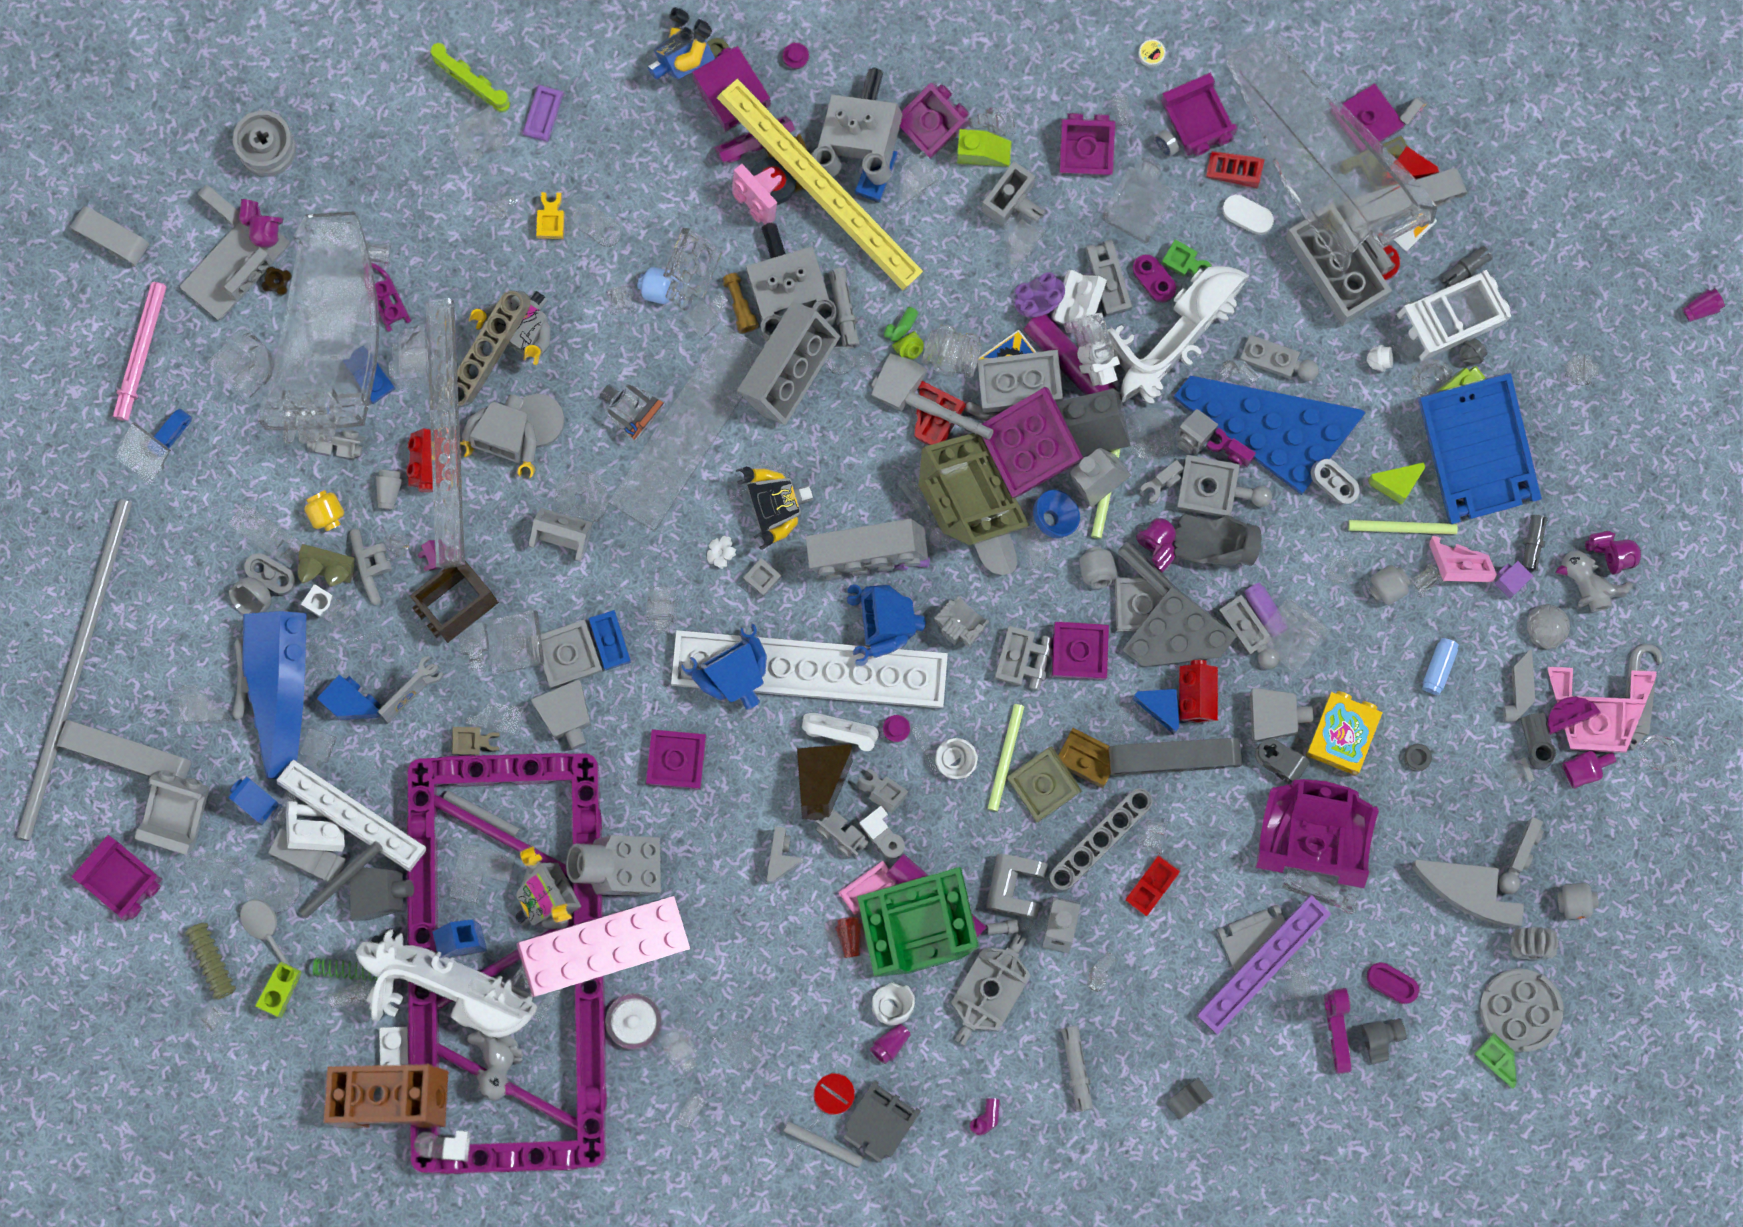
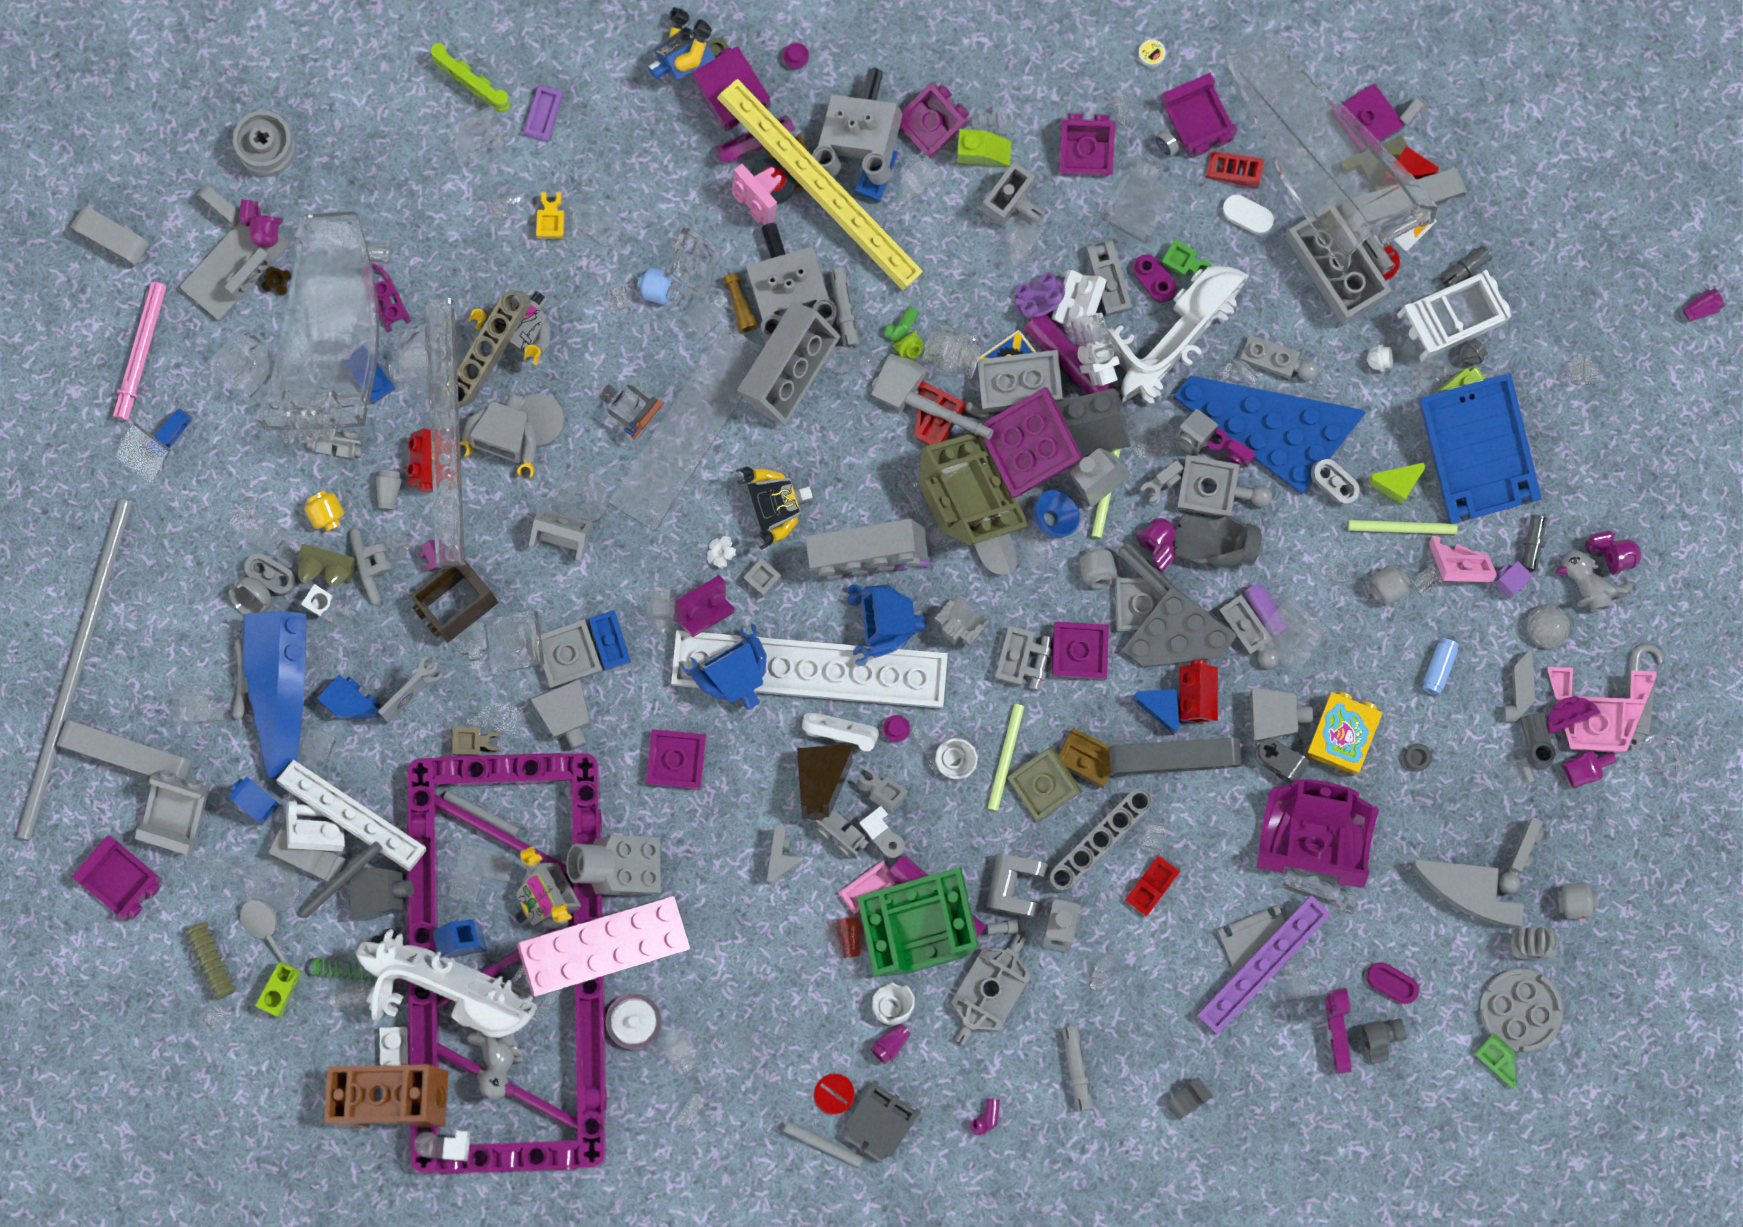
none -> magenta bracket [676,575,734,637]

